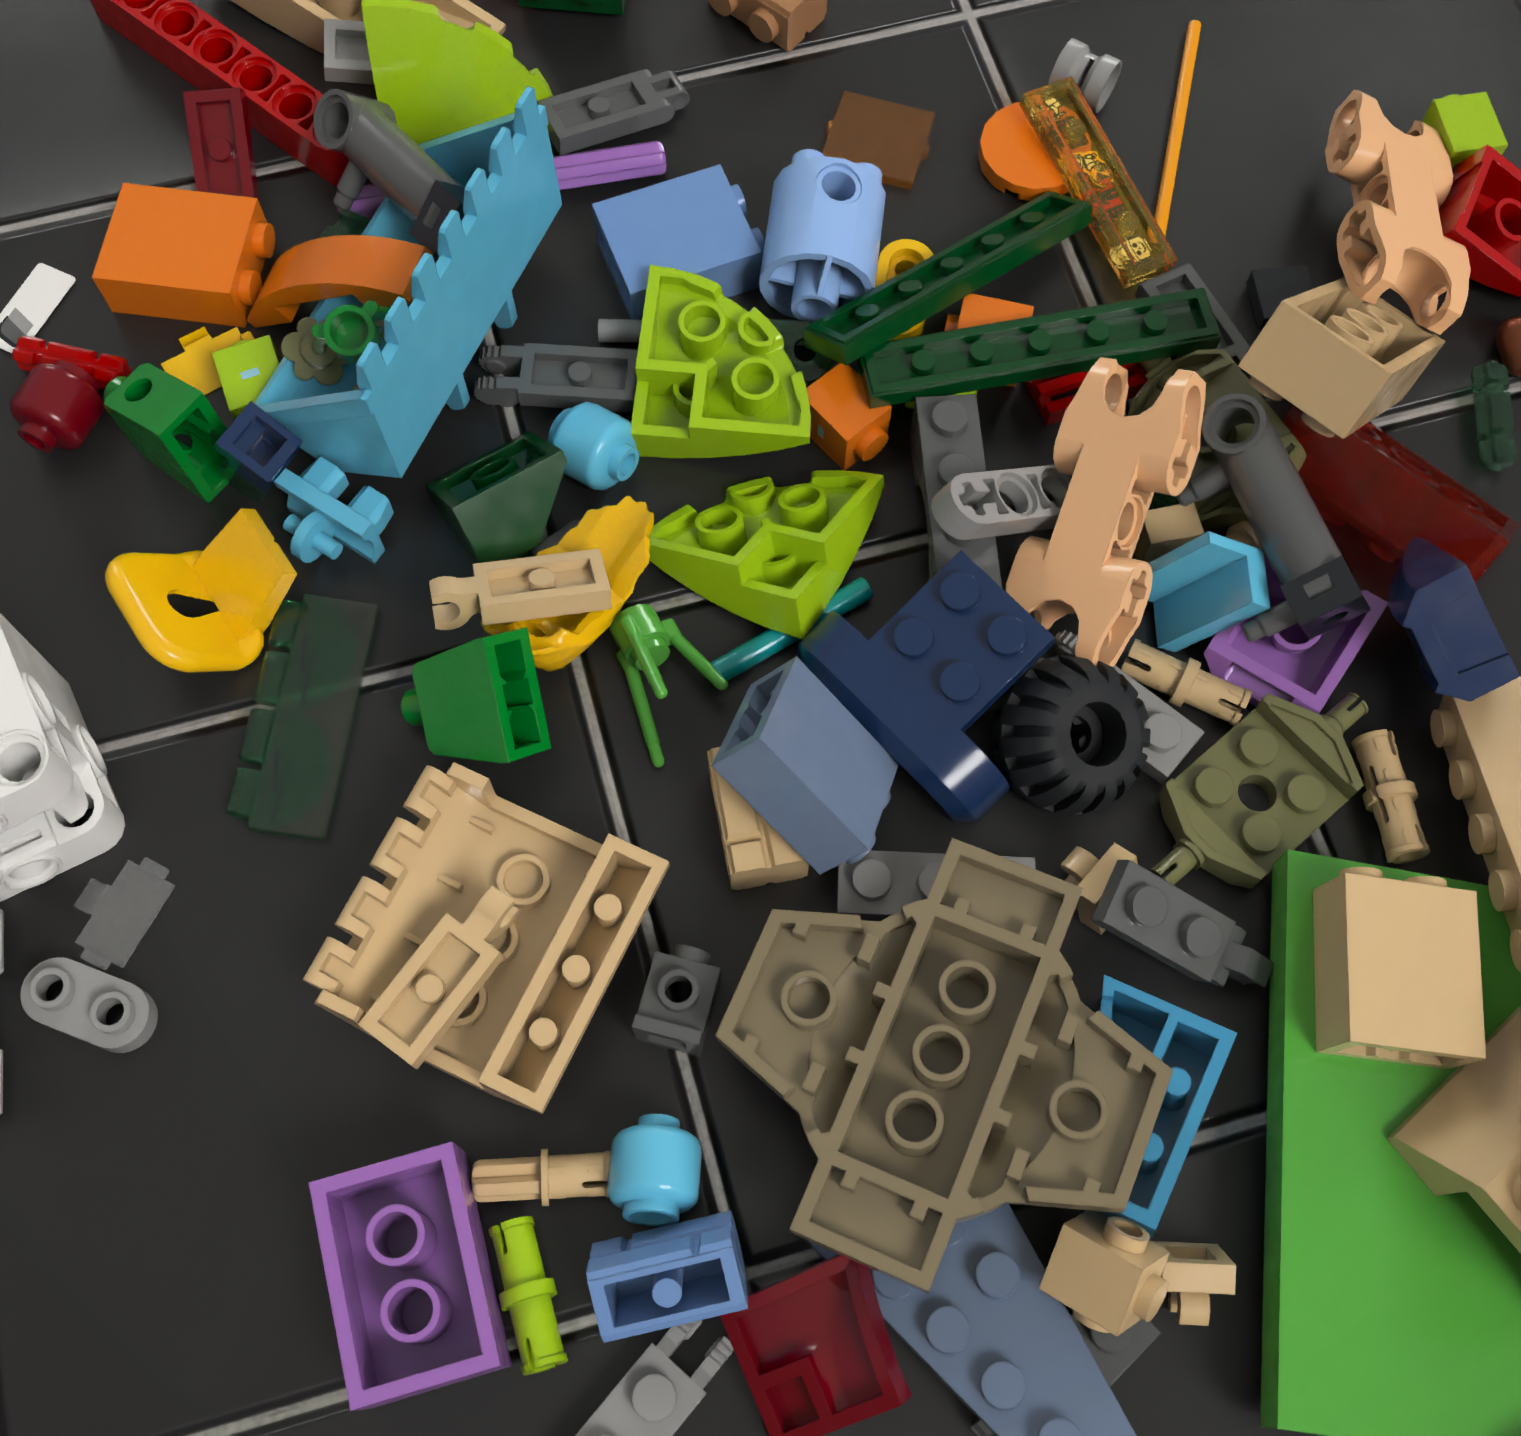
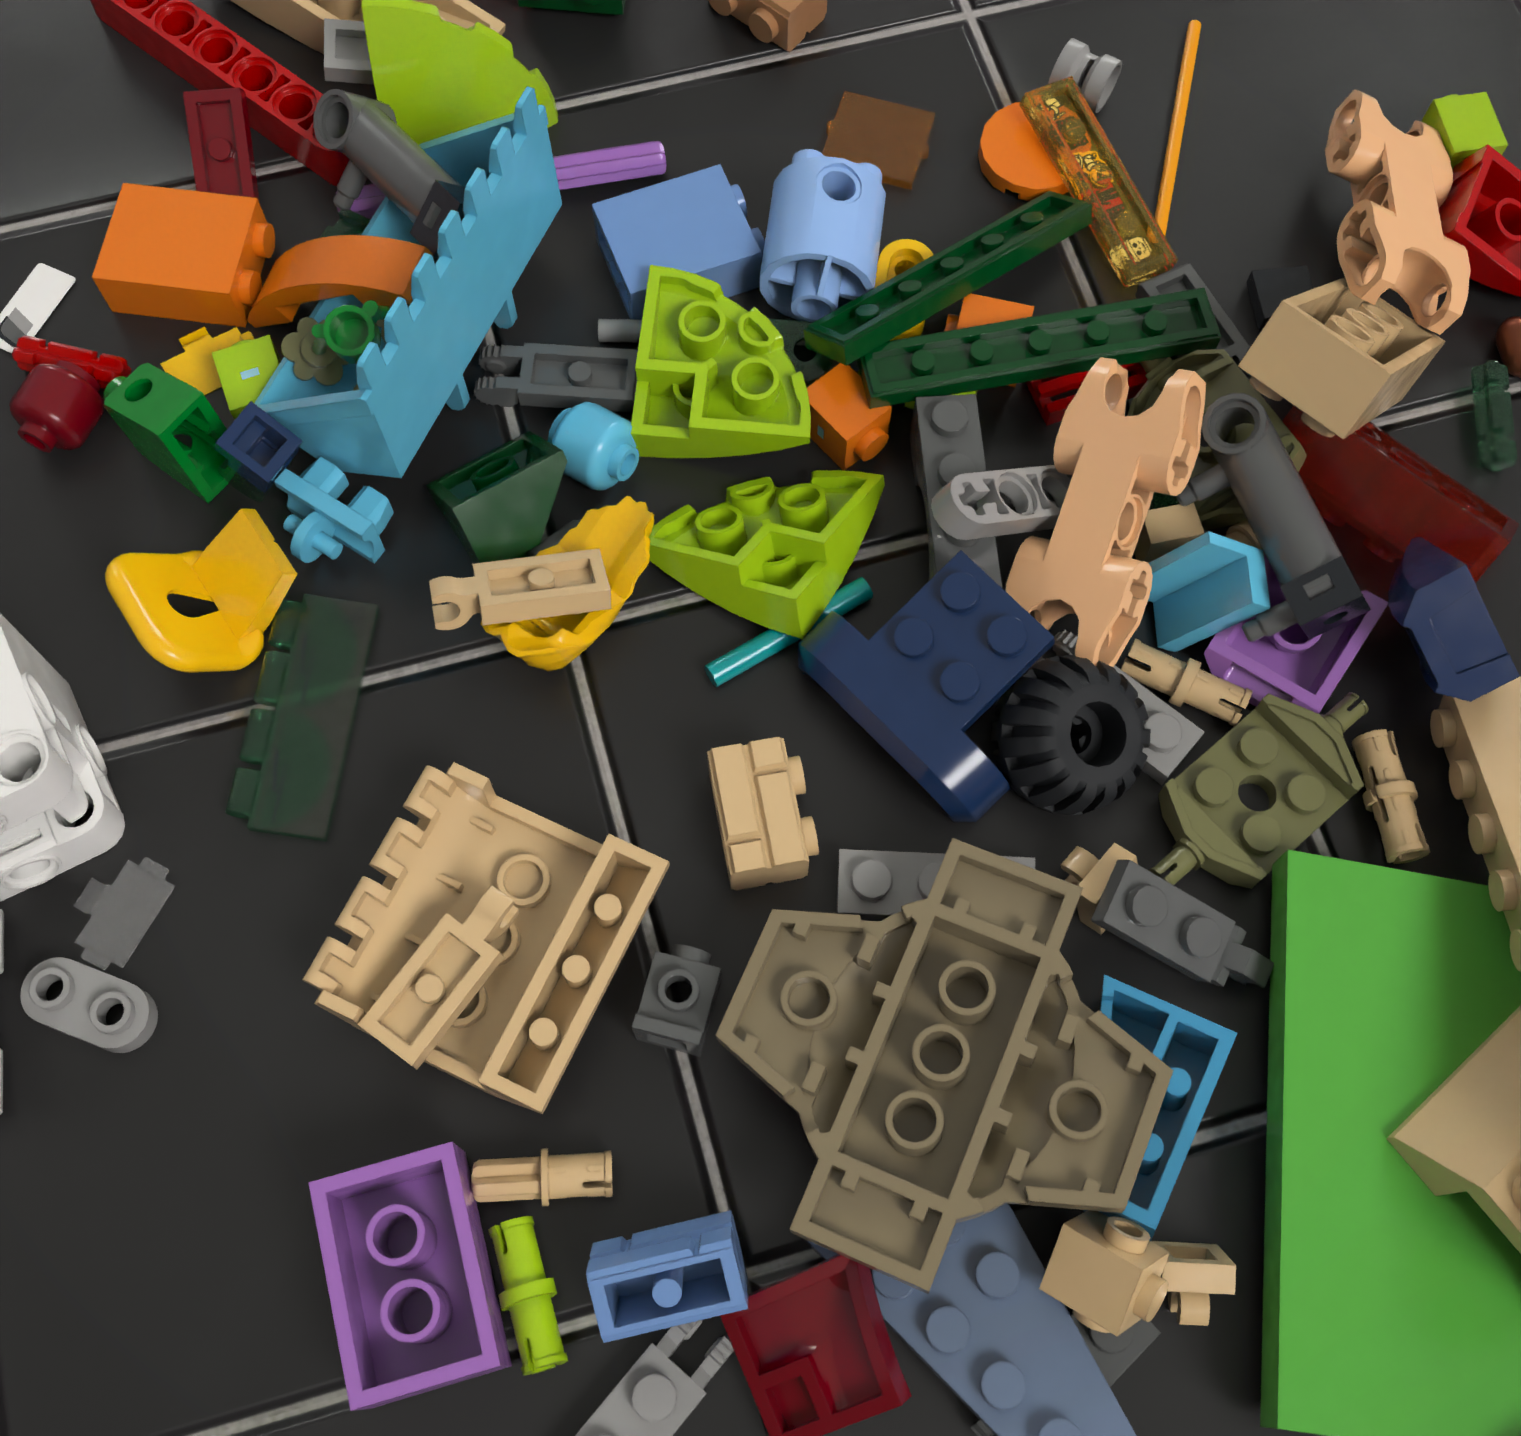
green torso [401,627,551,763] -> none
dark grey hinge [537,69,690,155] -> none
medium azure head [607,1114,702,1226] -> none
bright green plant [610,604,728,768] -> none
sand blue brick [711,656,899,874] -> none
tan brick [1313,867,1486,1069] -> none

